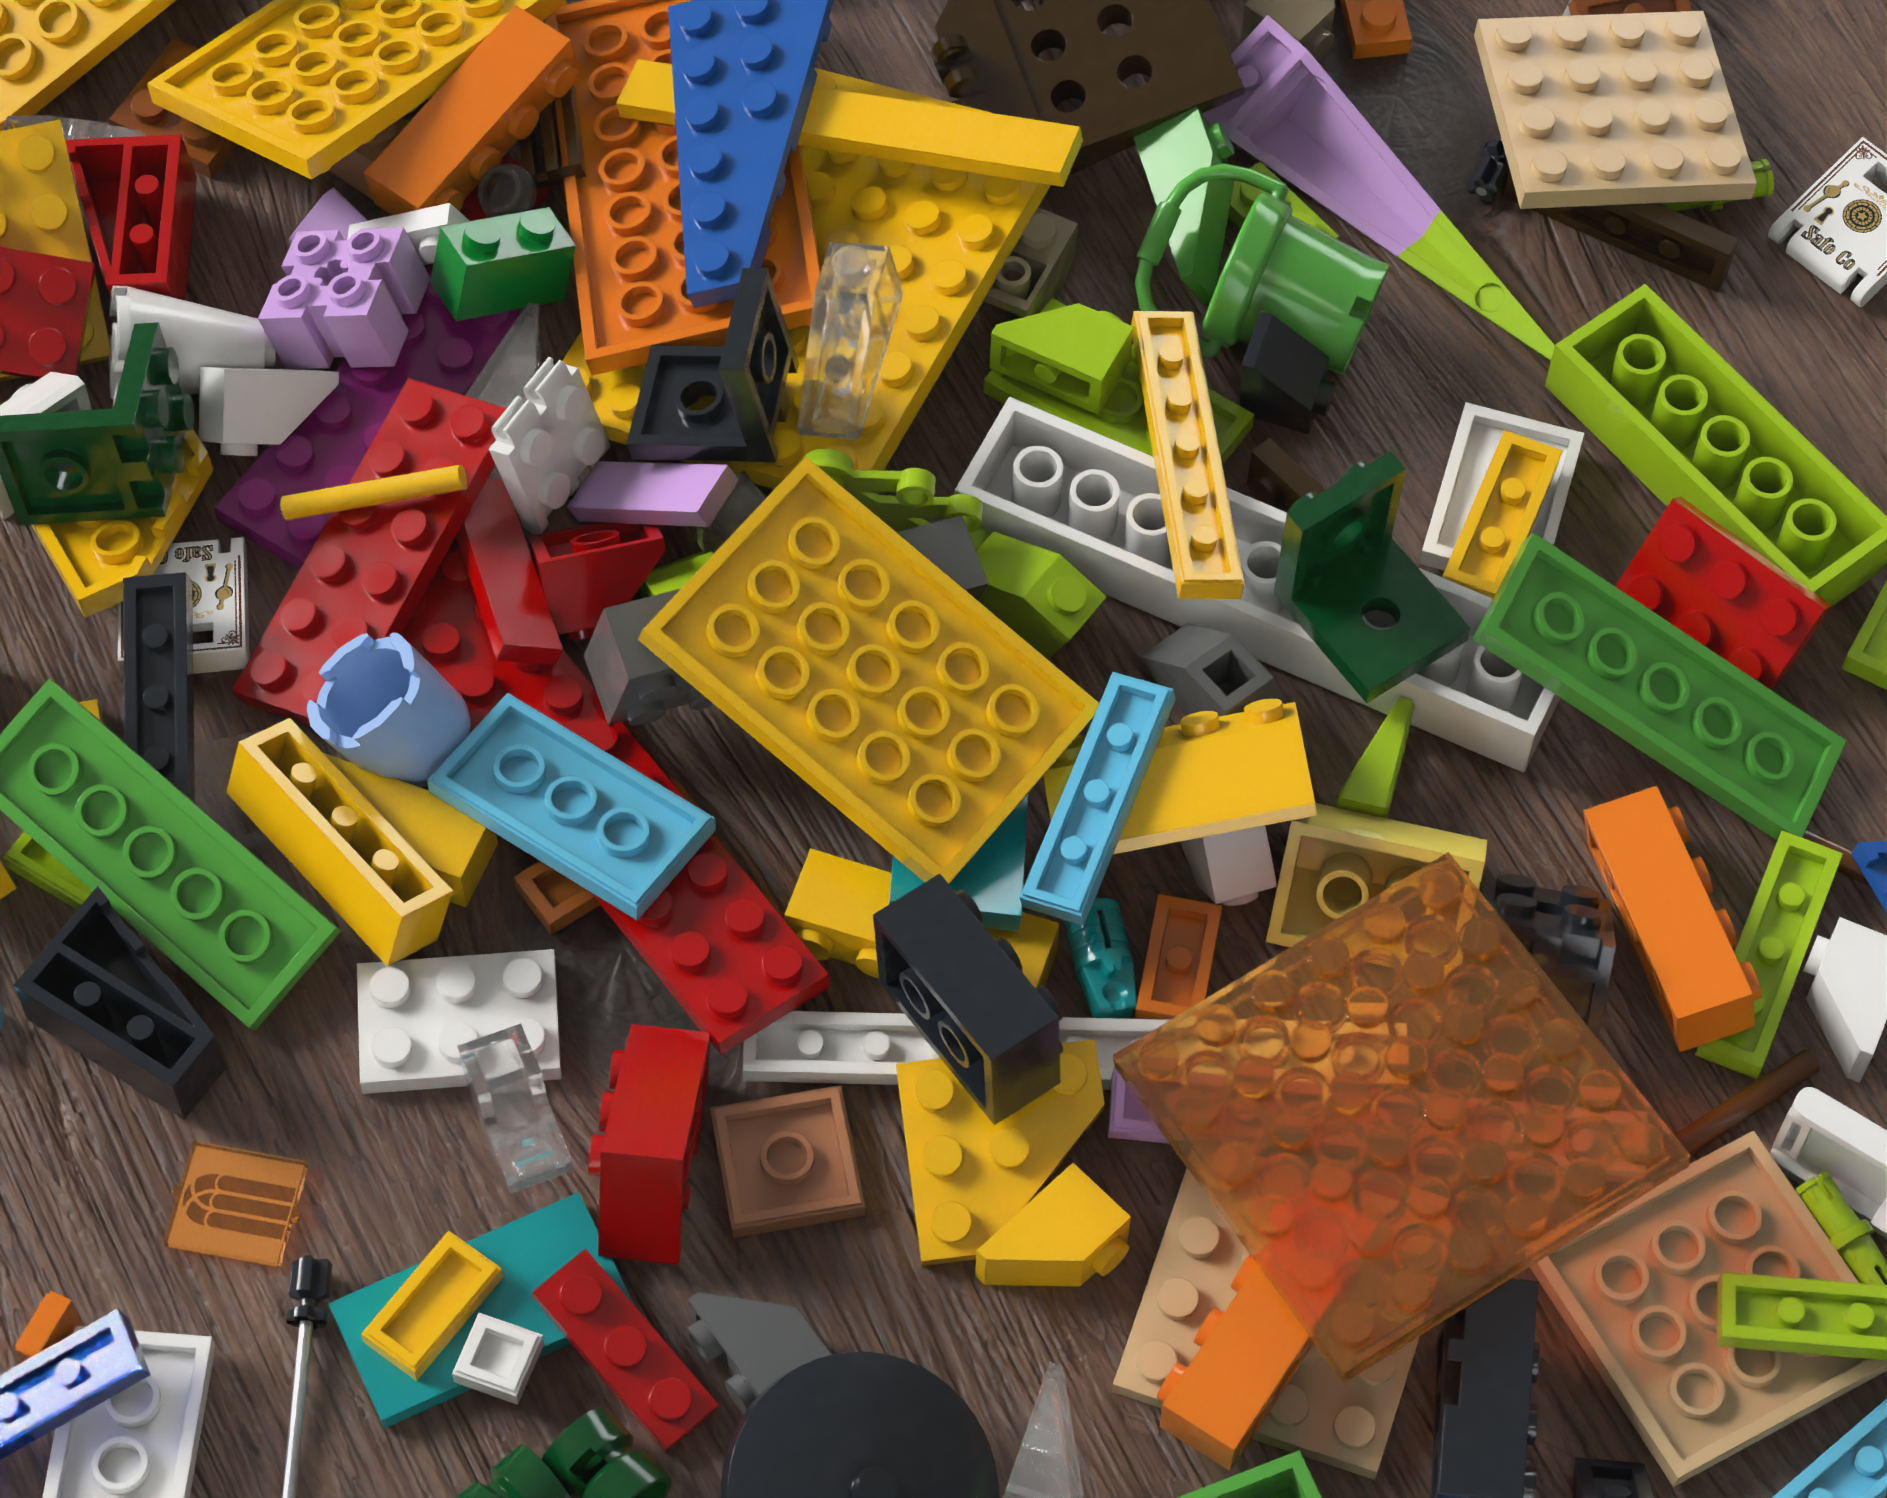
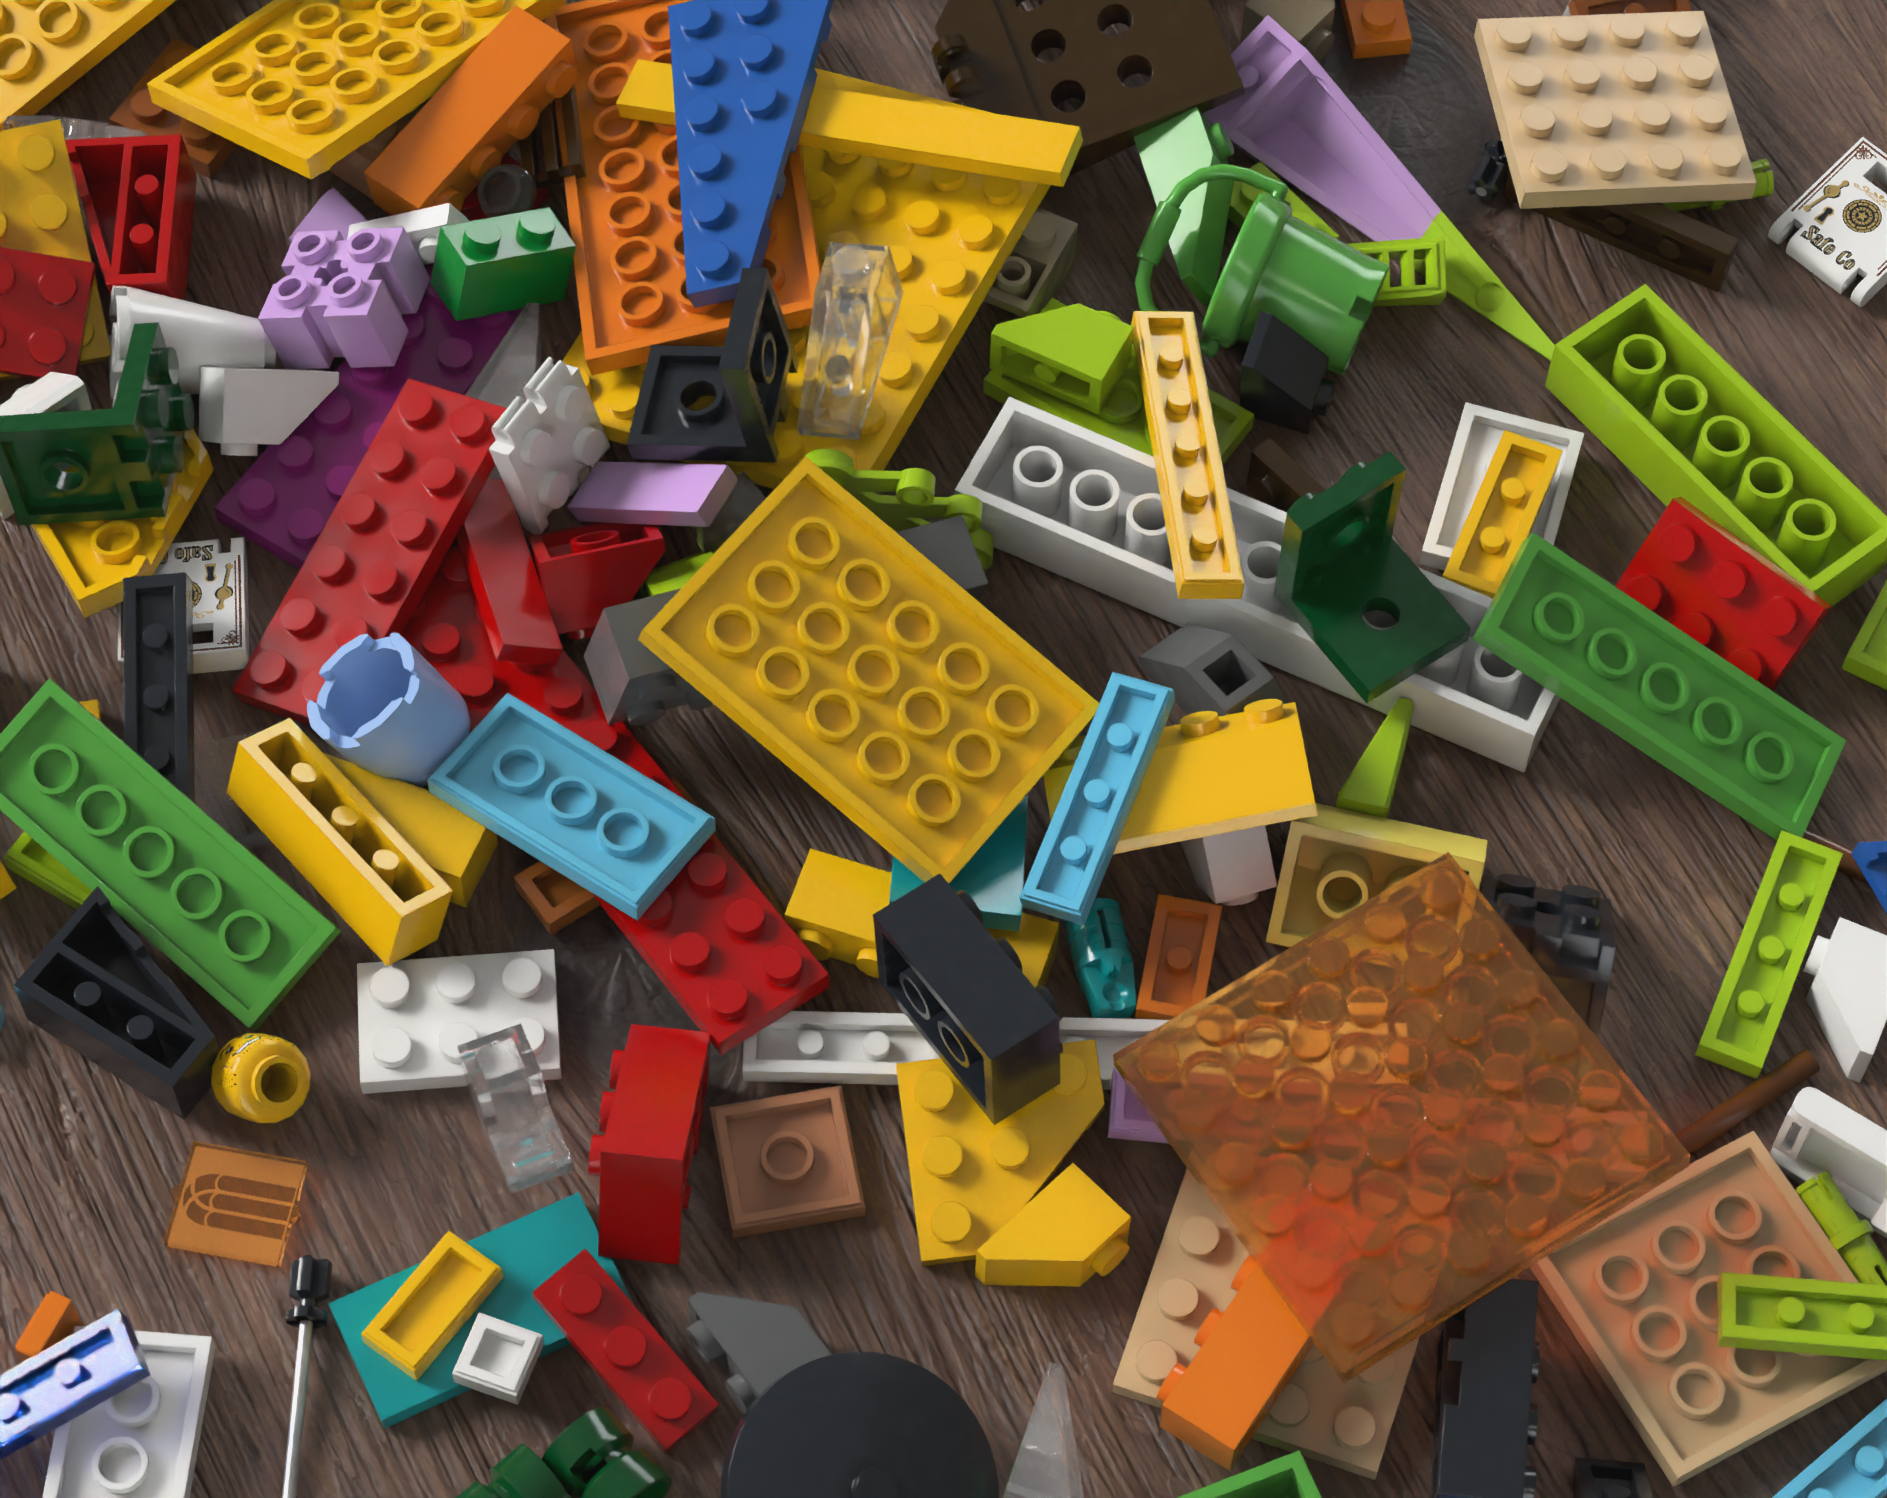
yellow bar [280,464,467,521] -> none
lime slope [976,531,1107,659] -> none
orange brick [1583,786,1762,1052] -> none
none -> yellow head [211,1033,311,1123]
none -> lime slope [1347,238,1447,306]

